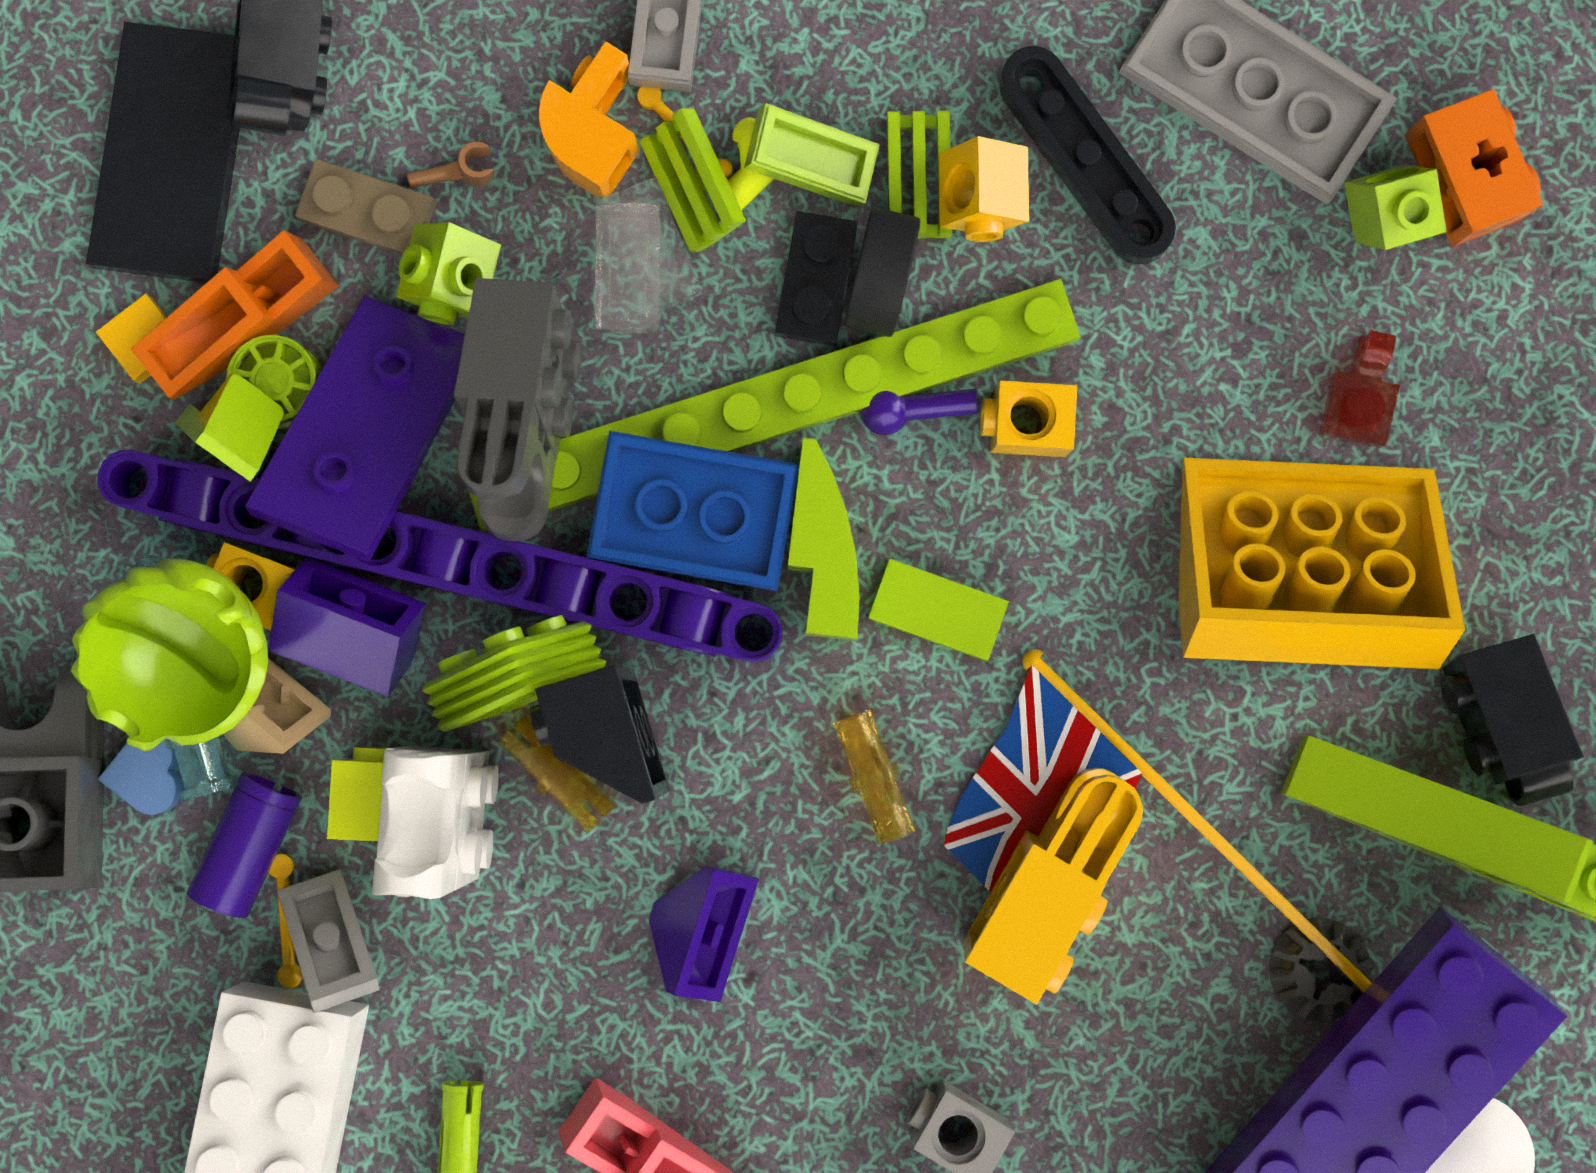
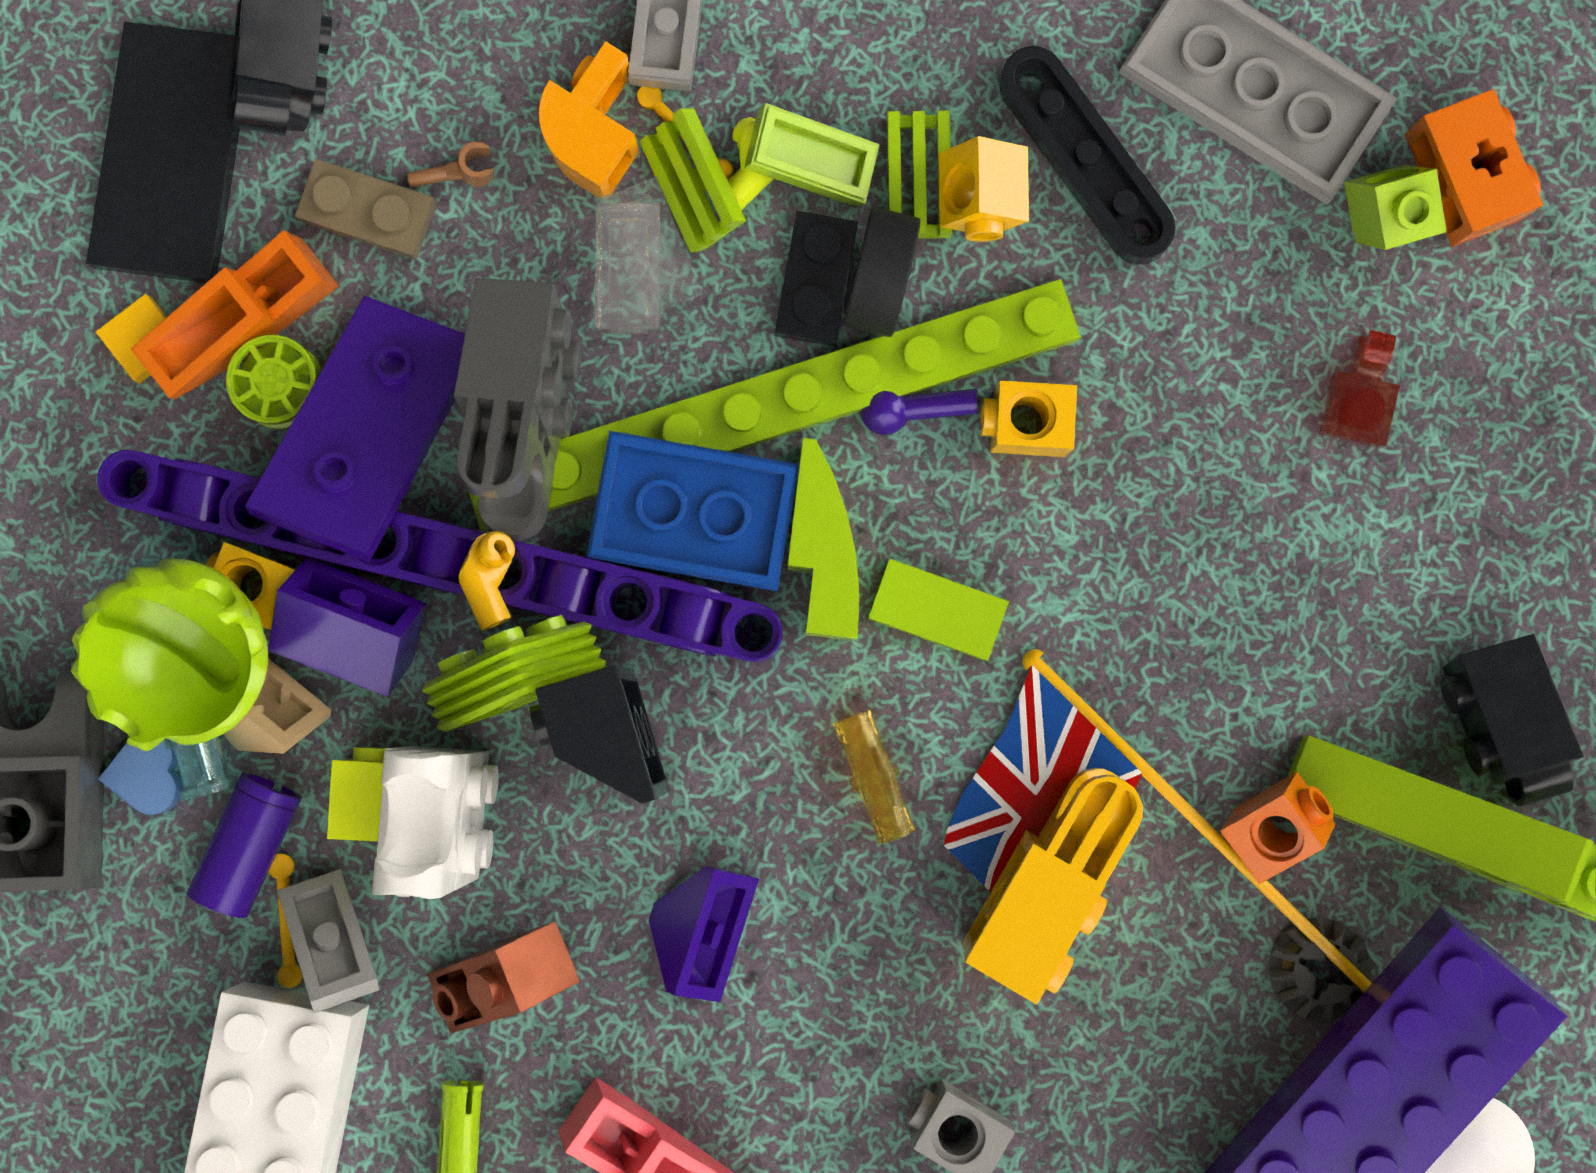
lime slope [174,373,284,481] -> none
lime brick [396,222,501,326] -> none
clear yellow pin [498,715,617,834] -> none
yellow slope [1178,458,1465,669] -> none
none -> copper slope [427,921,580,1033]
none -> yellow arm [458,531,515,631]
none -> orange brick [1220,771,1336,884]

